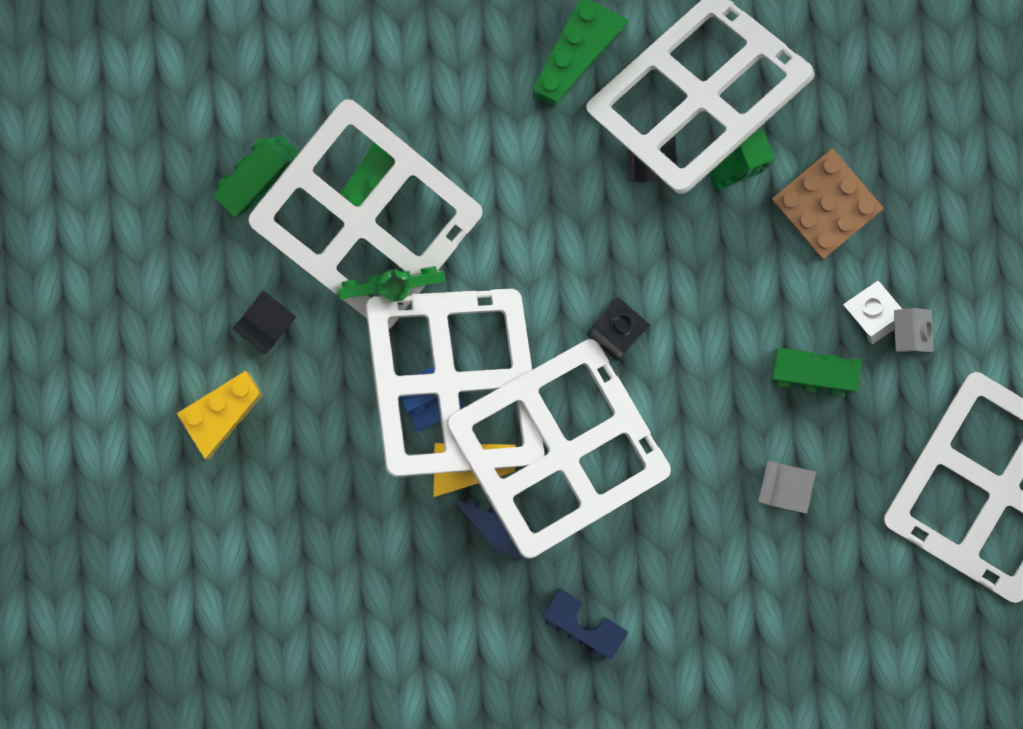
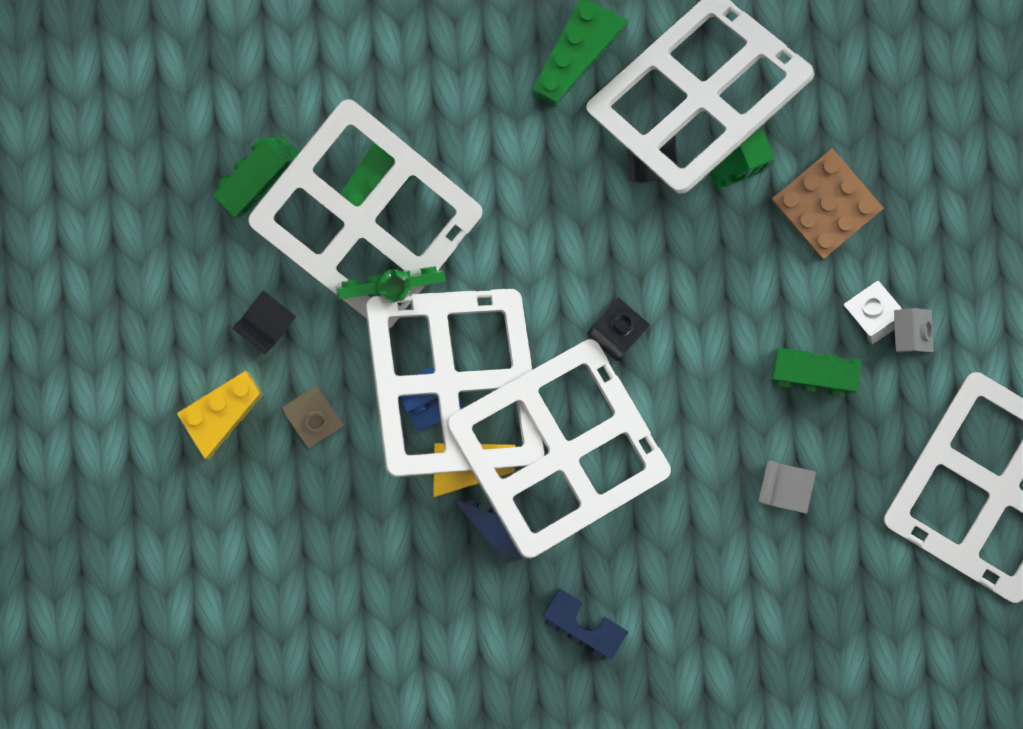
none -> dark tan piece [282,385,344,449]

